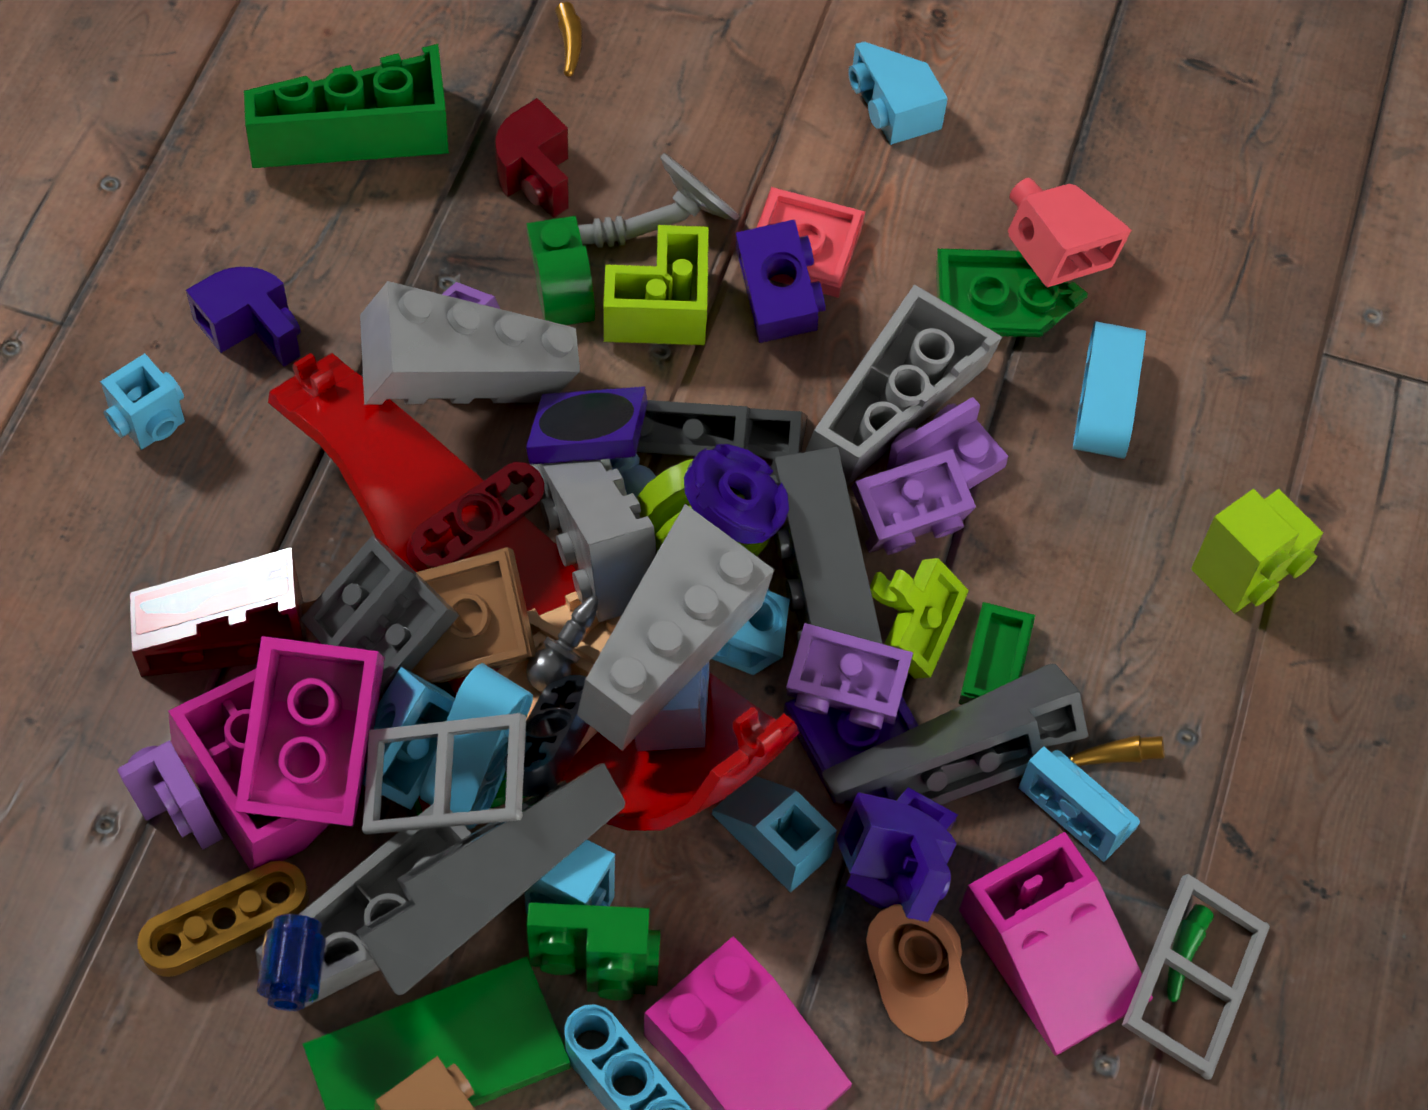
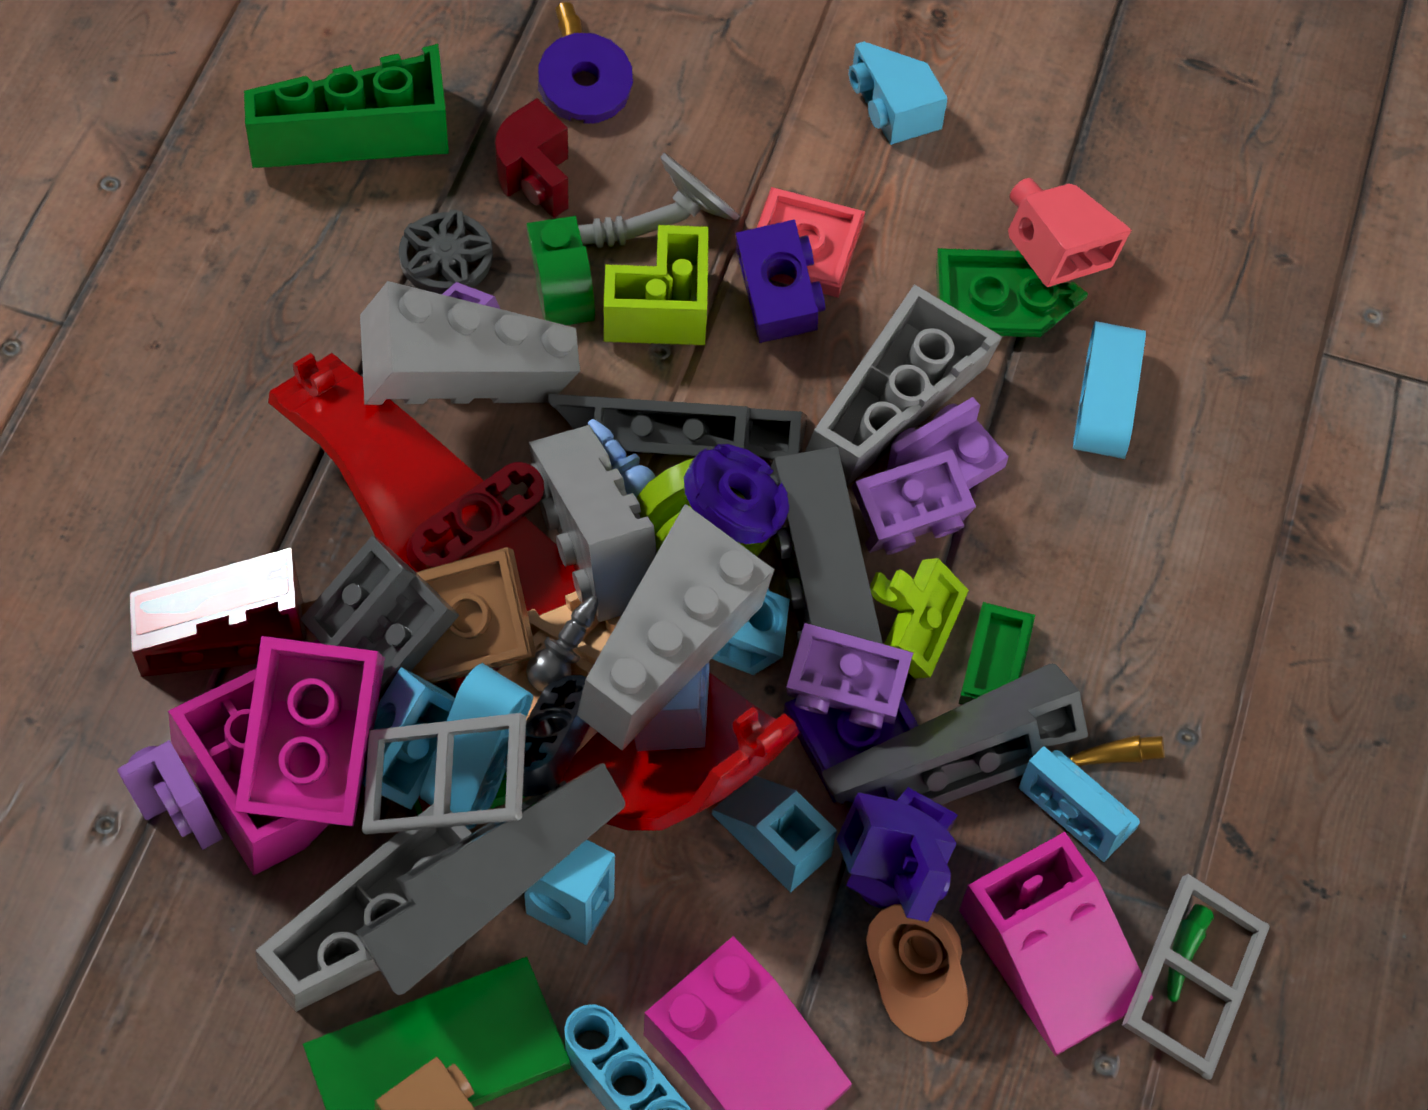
medium azure brick [100,353,185,450] -> none
pearl gold plate [137,861,309,977] -> none
dark purple brick [186,267,301,367] -> none
clear blue brick [257,914,326,1011] -> none
tile [526,386,648,464] -> none
green plate [527,902,661,1001] -> none
lime brick [1191,488,1323,614] -> none
none -> dark grey wheel [399,210,493,294]
none -> dark purple tile [538,33,633,124]

